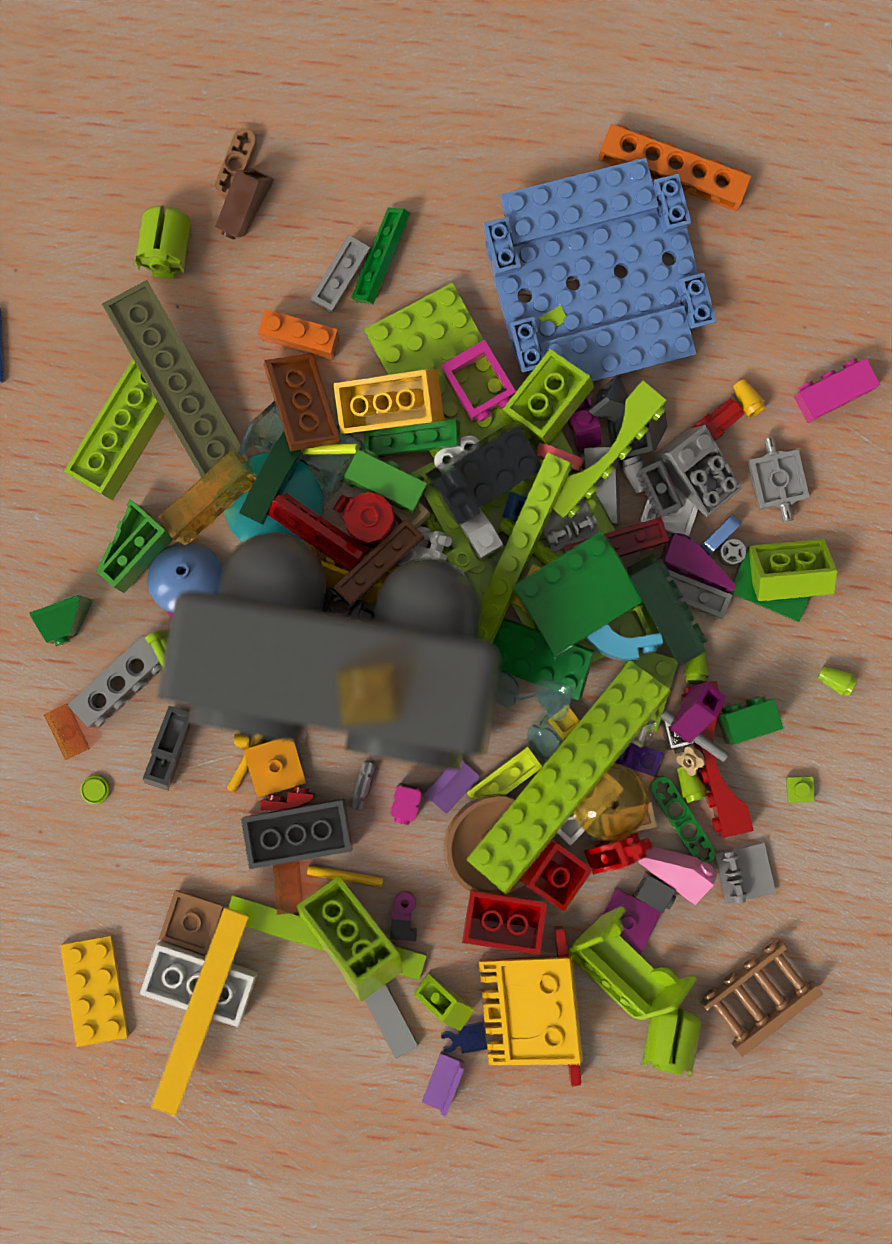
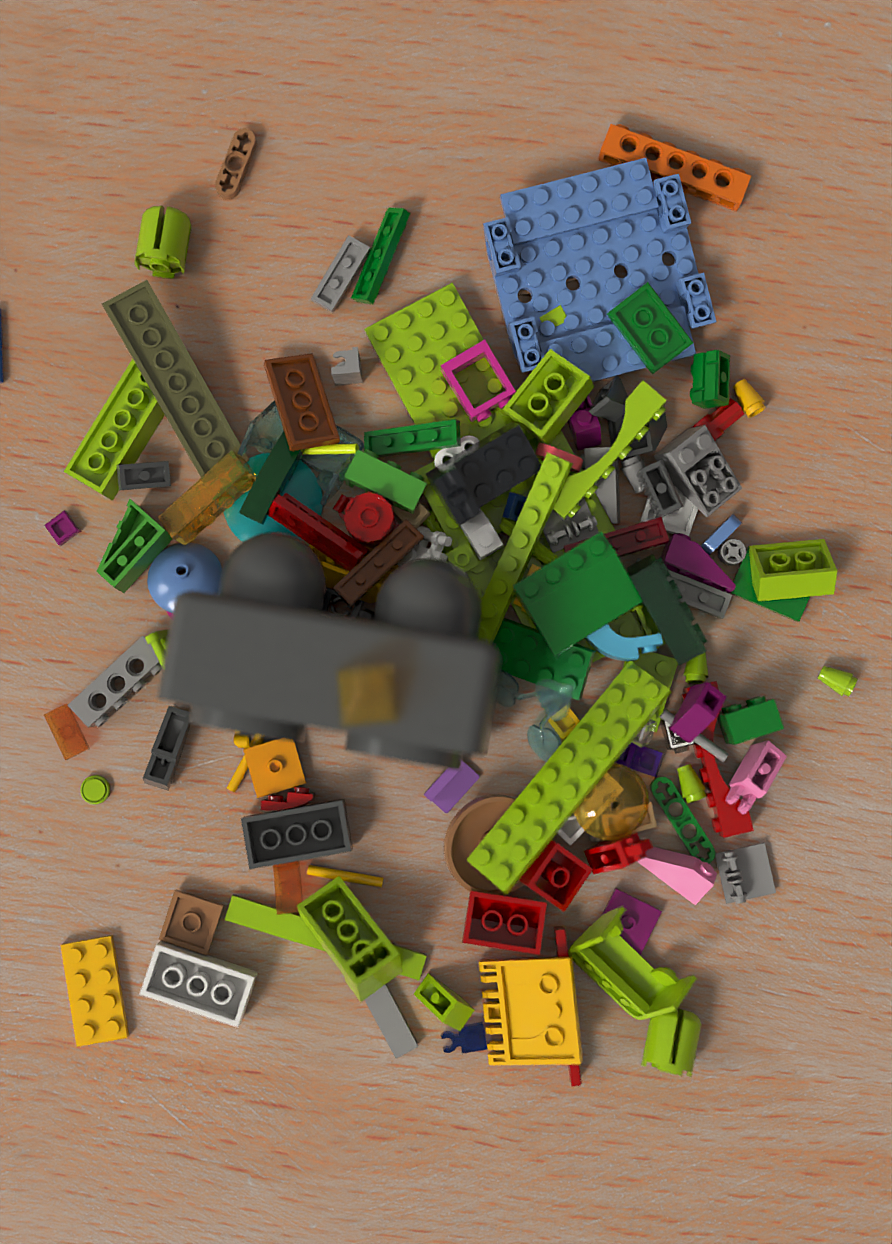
green slope [29,595,92,646] -> none
yellow tile [151,907,249,1116] -> none
reddish brown slope [215,168,274,239] -> none
orange brick [258,309,340,360] -> none
yellow brick [333,369,444,434] -> none
light grey axle [350,761,376,811] -> none
dark pink brick [390,784,422,825] -> none
leg [390,891,417,942] -> none
medium lavender panel [422,1052,465,1117] -> none
neon yellow plate [467,747,542,801] -> none
dark grey brick [633,873,676,913] -> none
tan plate [677,746,705,776] -> none
medium nougat fence [700,940,824,1057] -> none
light grey plate [748,437,810,522] -> none
lime plate [786,776,815,803] -> none
dark pink brick [794,358,880,423] -> none
none -> magenta tile [44,510,81,546]
none -> dark grey plate [117,461,171,490]
none -> light grey hinge [331,347,363,385]
none -> green tile [607,282,693,375]
none -> green brick [690,350,730,409]
none -> bright pink hinge [726,741,787,814]

